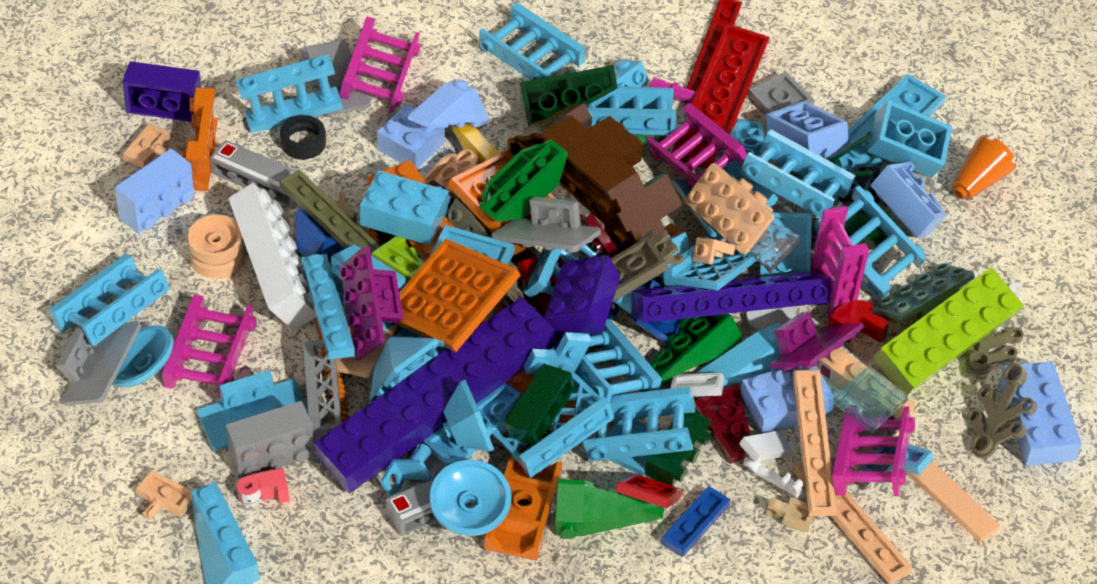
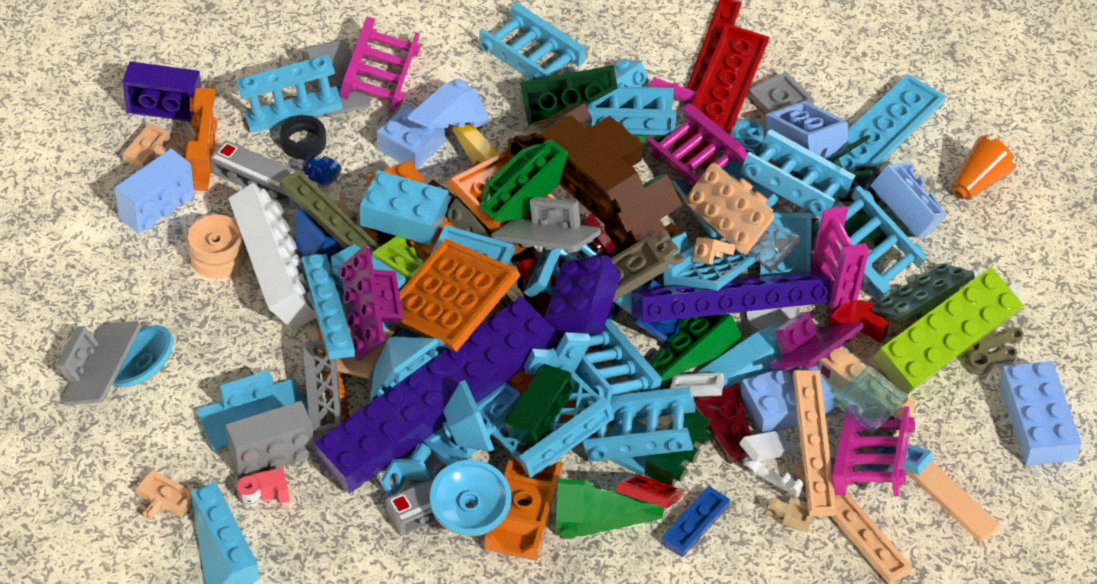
medium azure fence [49,253,169,346] -> none
dark pink fence [162,294,257,398] -> none
light nougat plate [423,149,479,195] -> none
medium azure brick [867,100,952,178] -> none
dark tan plant [967,363,1037,459] -> none
none -> clear blue hair [302,155,342,186]

